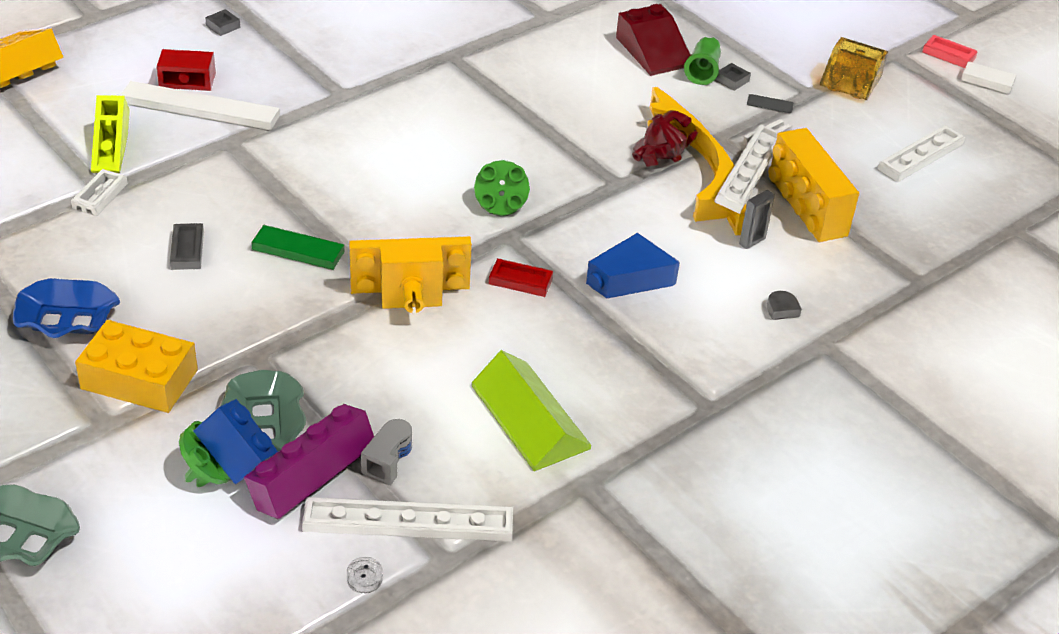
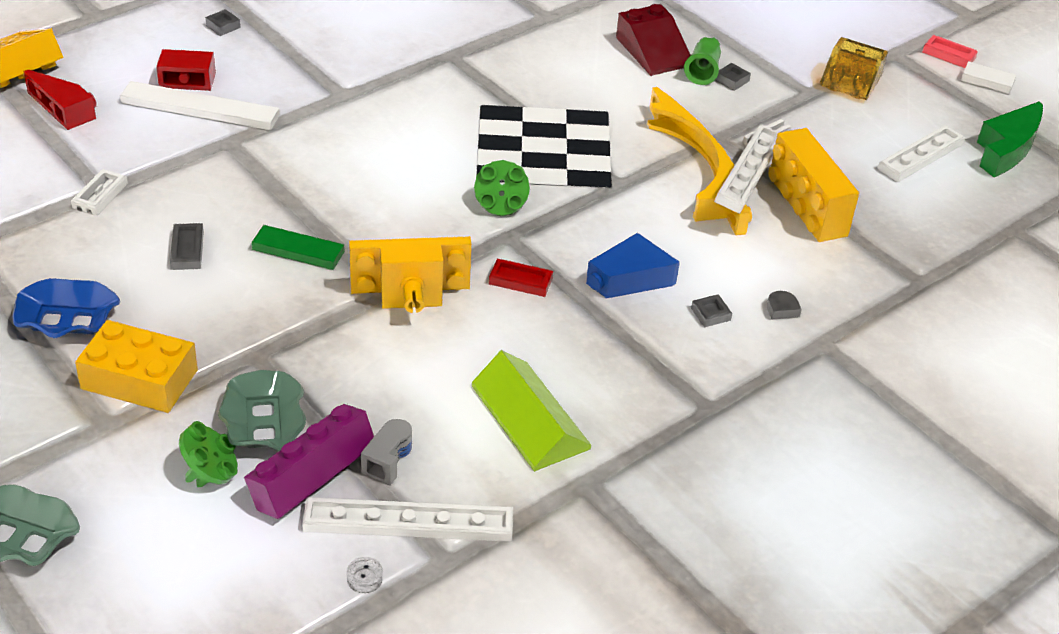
neon yellow slope [91,95,130,173] -> none
blue brick [193,399,278,485] -> none
dark red helmet [632,110,698,167] -> none
flat silver tile [739,190,775,249] -> none
dark grey sticker [747,94,794,113] -> none
none -> red slope [23,69,97,130]
none -> sticker [476,105,612,188]
none -> flat silver tile [691,294,732,327]
none -> green slope [977,101,1043,177]

